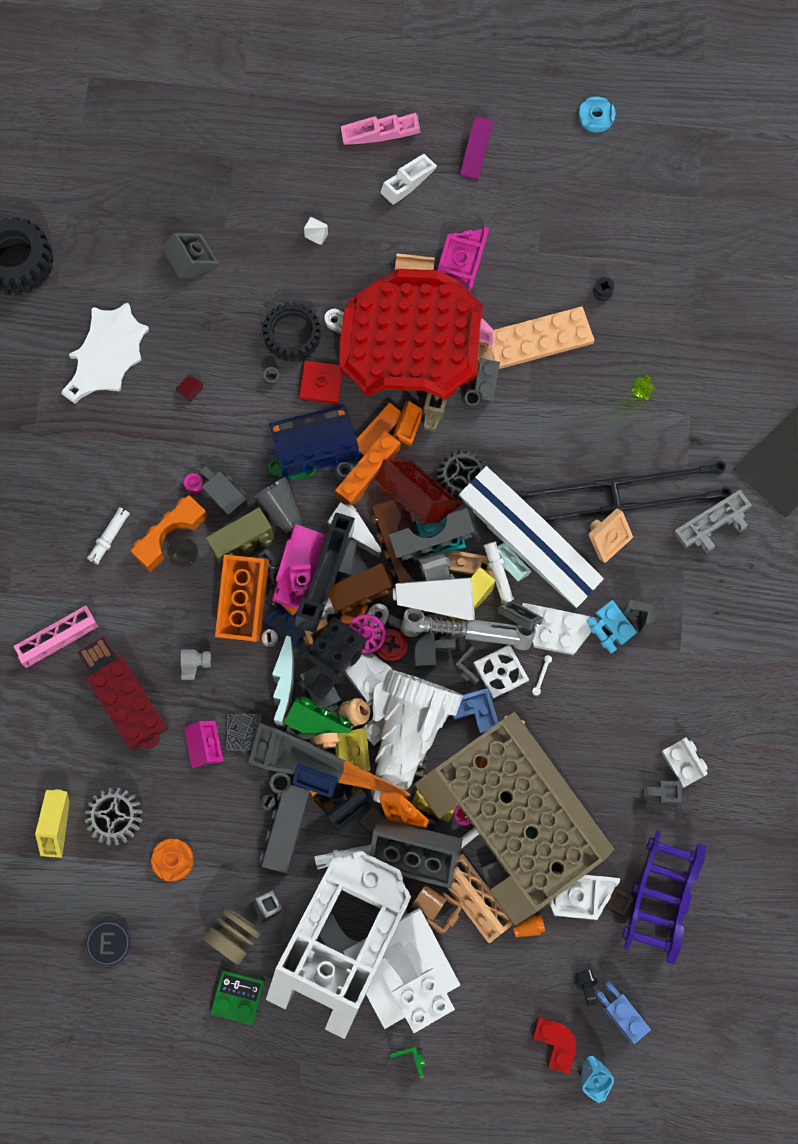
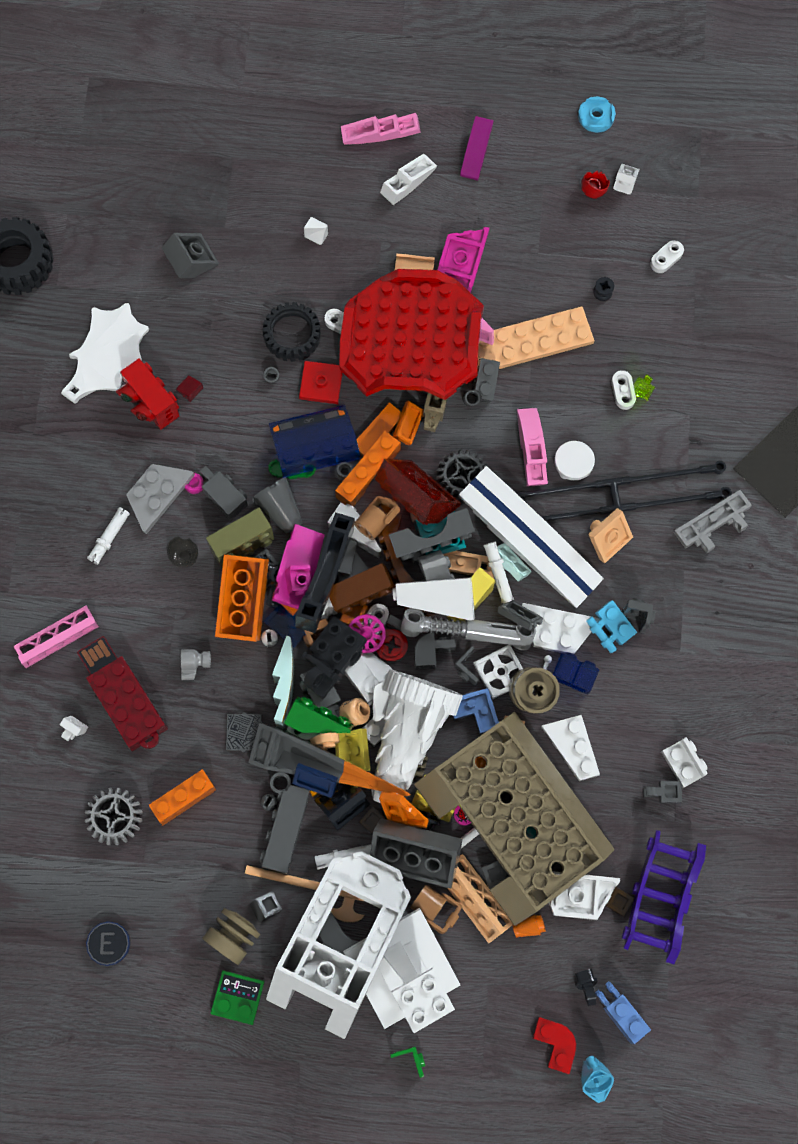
light yellow slope [35,789,70,858] -> none
orange arch [130,495,208,572] -> none
orange tile [151,839,194,882] -> none
dark pink panel [184,721,223,768] -> none
none -> white tile [60,716,88,741]
none -> red piece [116,358,180,430]
none -> light grey wing [126,464,195,534]
none -> orange brick [149,769,216,825]
none -> light nougat piece [245,865,364,922]
none -> medium nougat piece [354,496,400,540]
none -> dark tan wheel [509,667,560,713]
none -> bright pink slope [517,408,548,486]
none -> white wing [541,715,600,781]
none -> clear blue brick [552,652,599,695]
none -> white tile [554,441,595,480]
none -> red hair [581,170,610,199]
none -> white plate [611,371,636,410]
none -> white slope [613,164,639,194]
none -> white plate [650,240,684,273]

